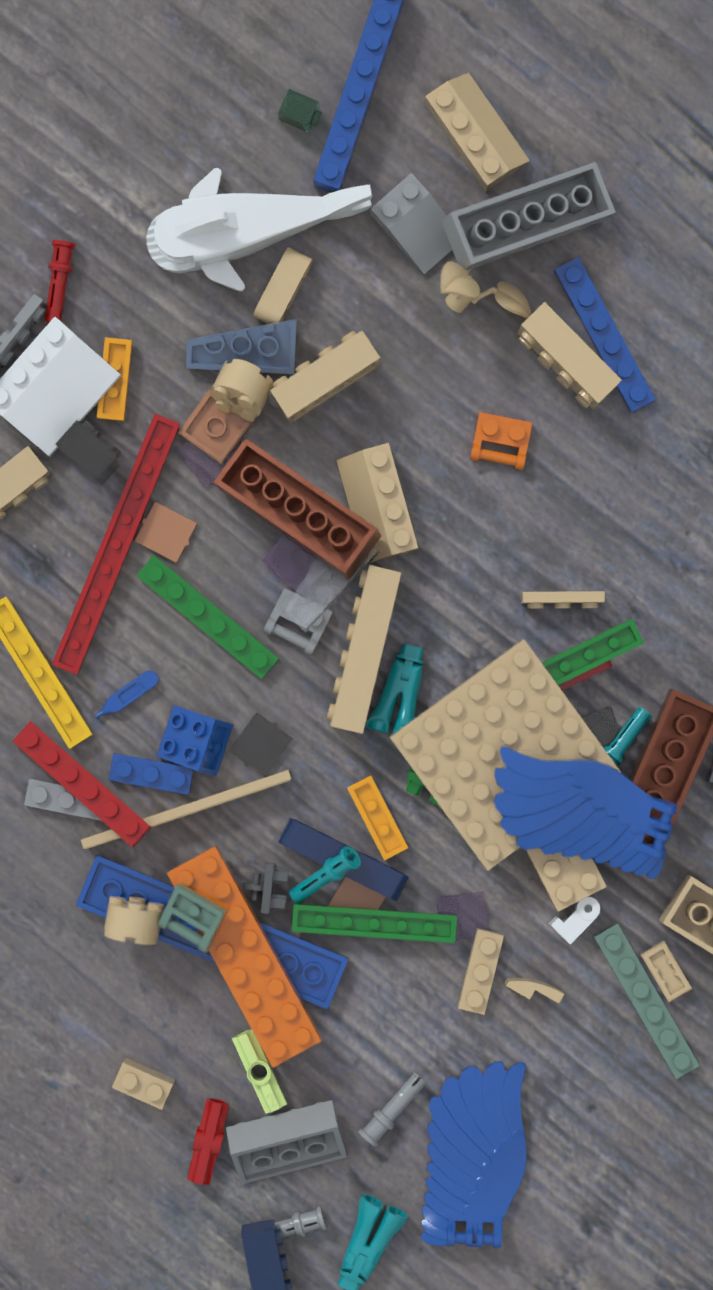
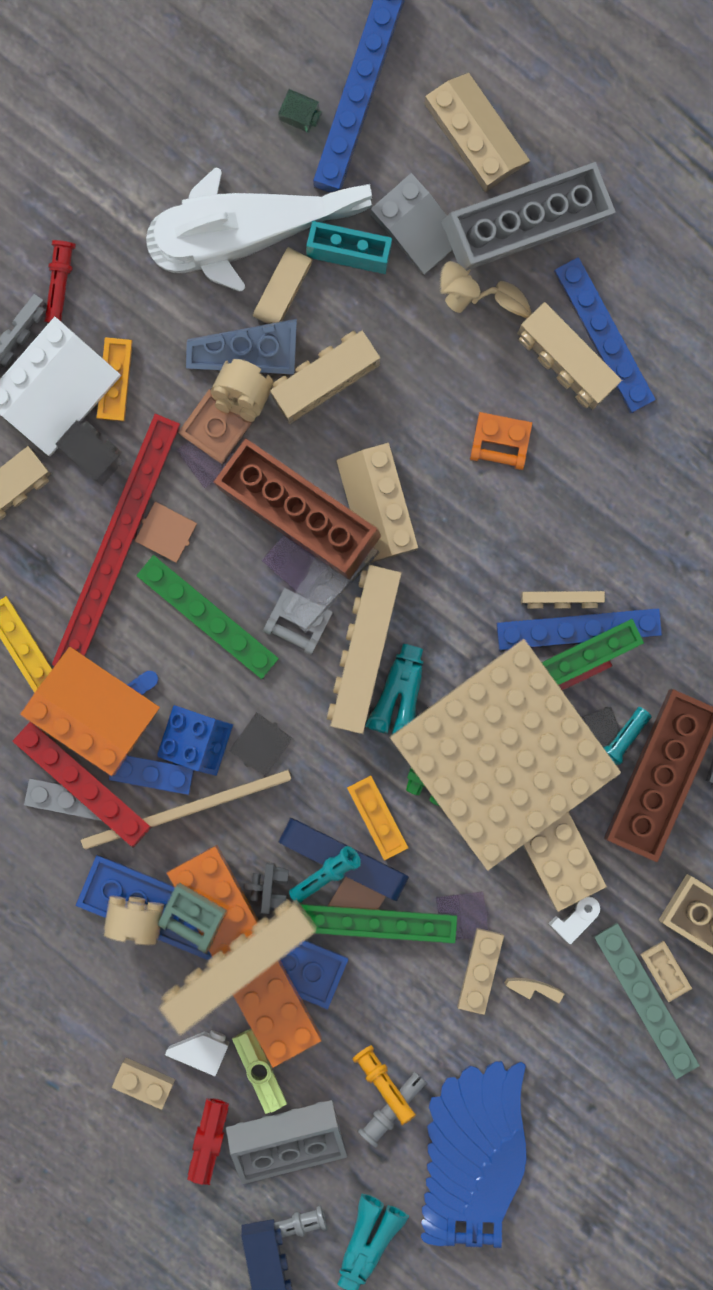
blue animal [493,746,678,879] -> none
none -> orange slope [20,647,160,776]
none -> tan brick [159,900,316,1035]
none -> white slope [165,1030,229,1076]
none -> teal brick [306,221,392,274]
none -> light orange pin [352,1045,416,1125]
none -> blue plate [496,608,662,650]

